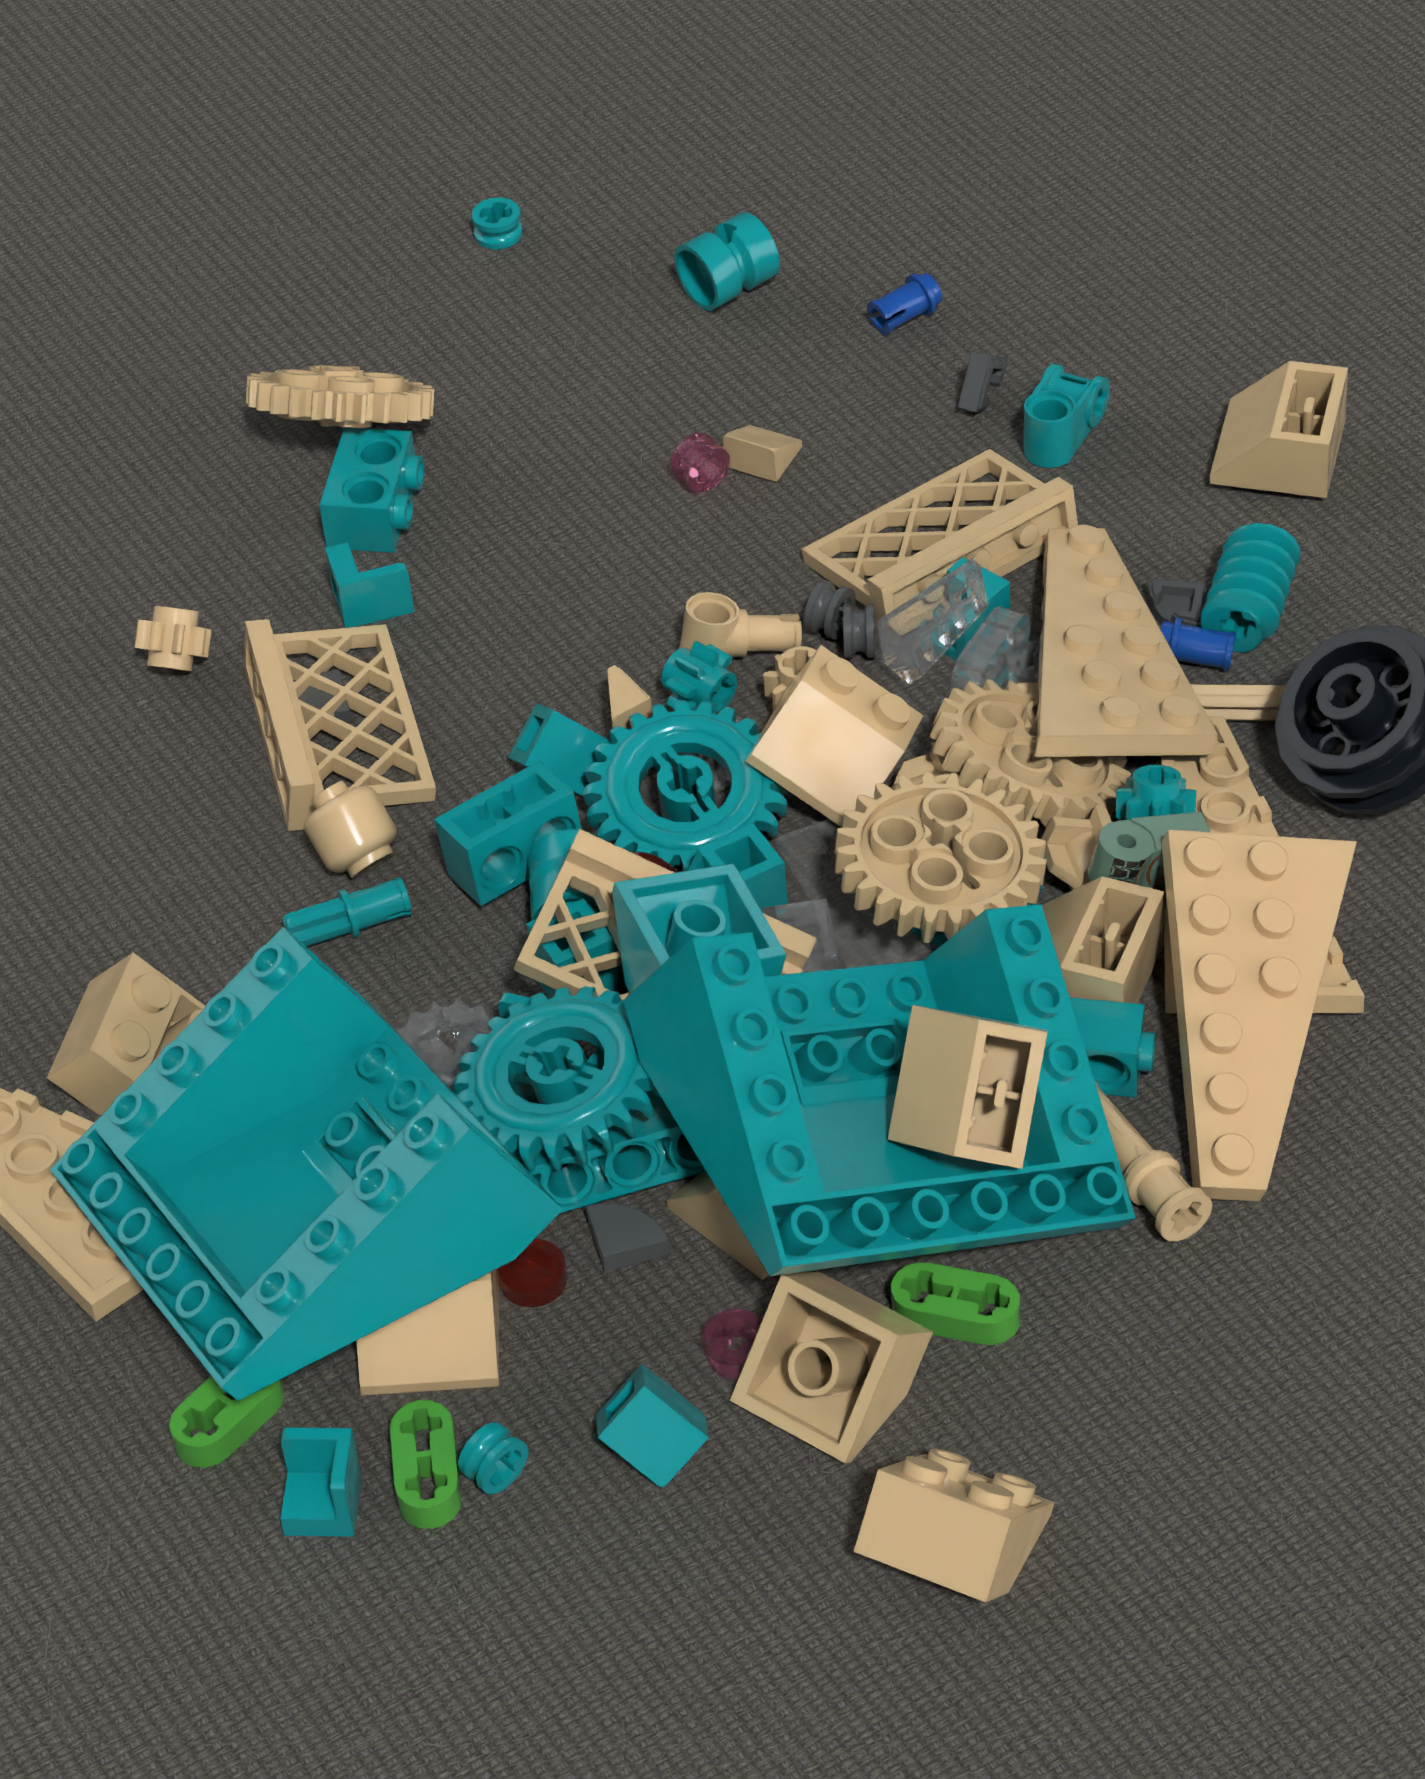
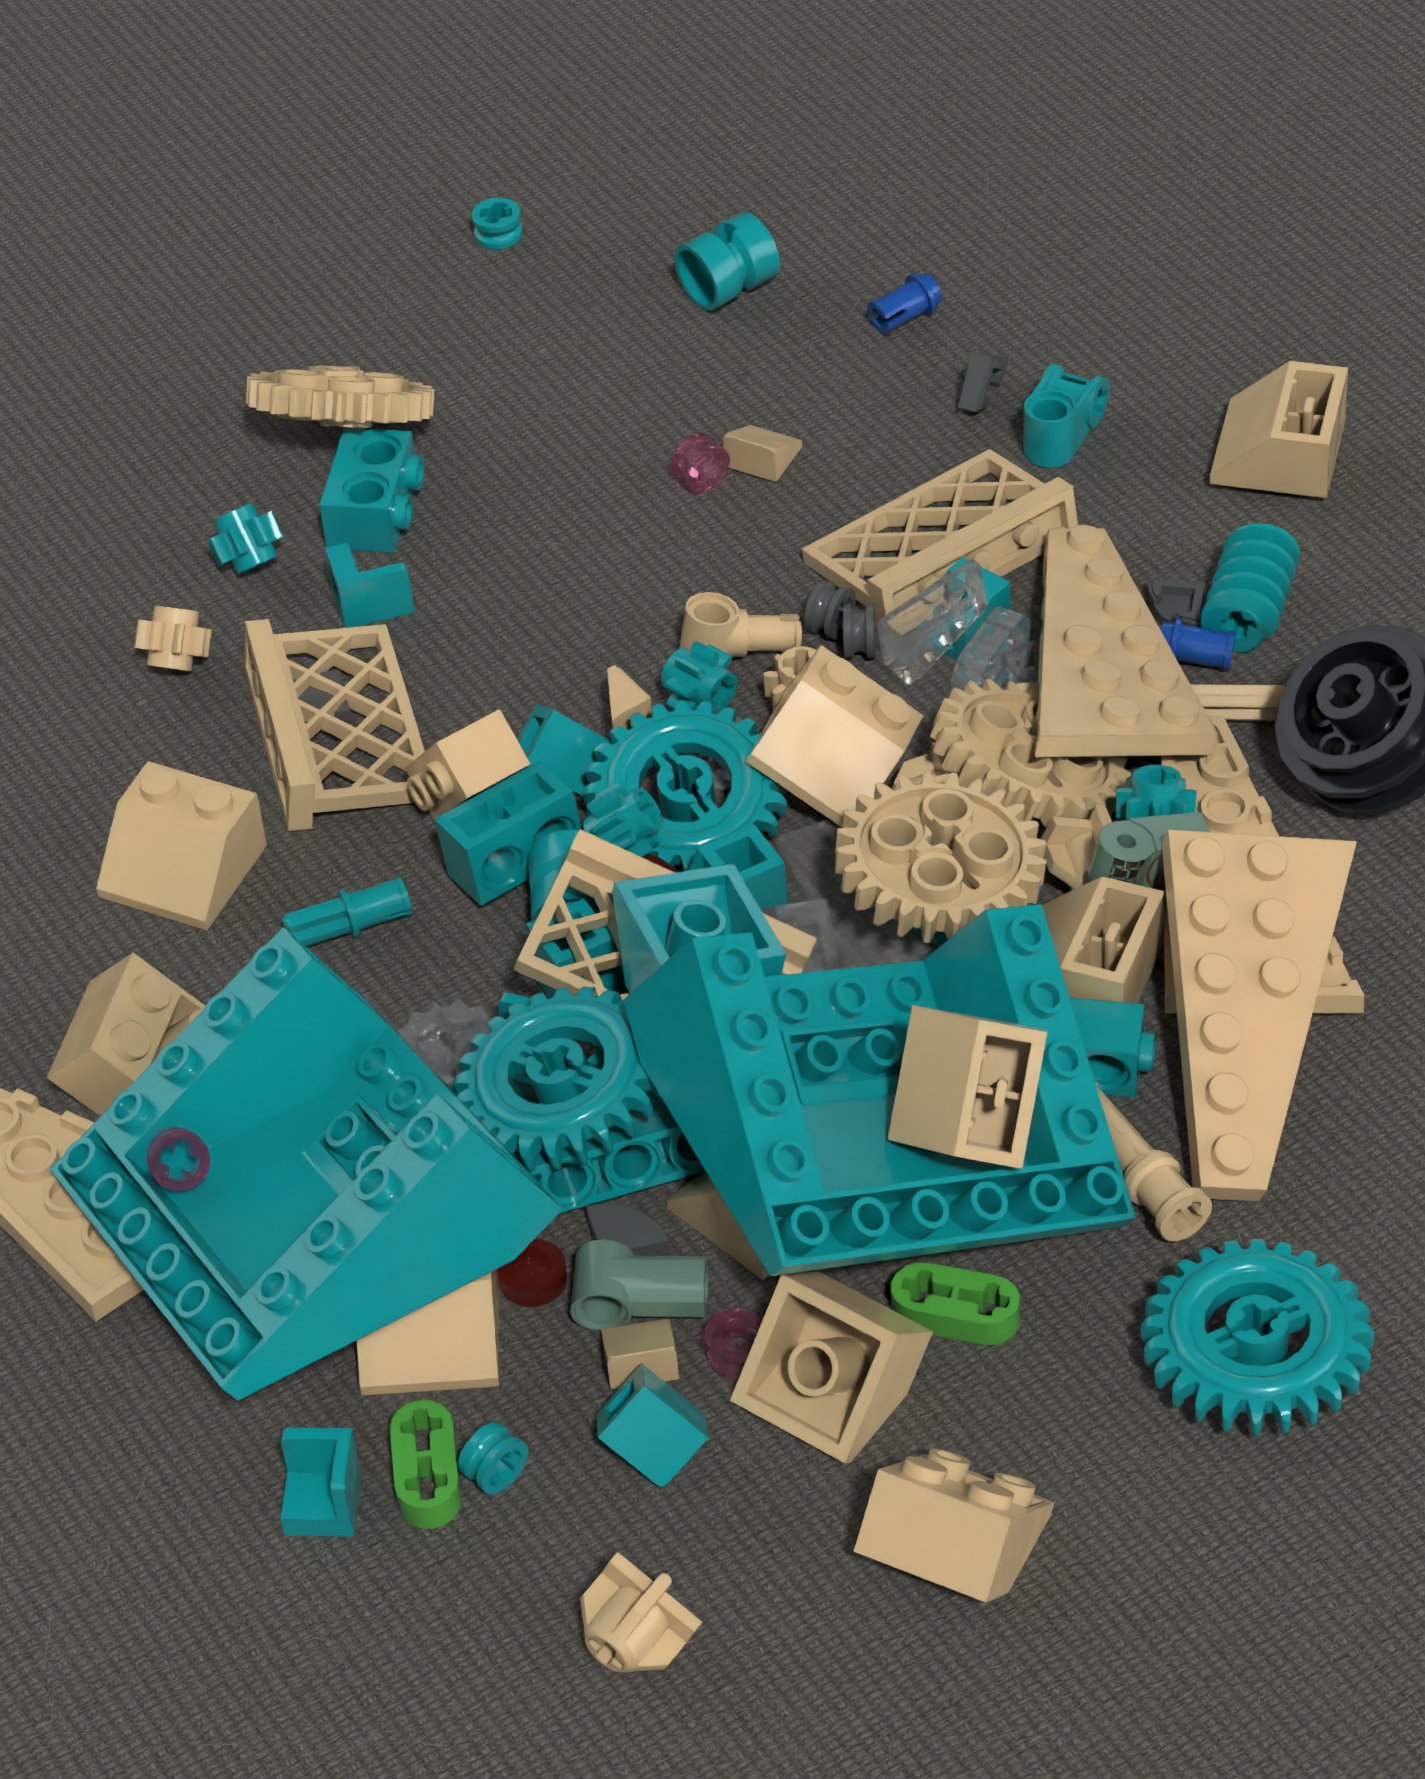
bright green beam [169,1376,285,1468] -> none
tan head [304,781,398,878] -> none
none -> tan slope [96,761,267,930]
none -> clear pink bush [146,1127,210,1191]
none -> teal gear [207,503,284,575]
none -> tan brick [405,709,530,820]
none -> sand green piece [570,1239,709,1332]
none -> tan piece [580,1552,702,1673]
none -> teal gear [583,781,663,858]
none -> tan slope [601,1319,679,1390]
none -> teal gear [1140,1239,1375,1437]

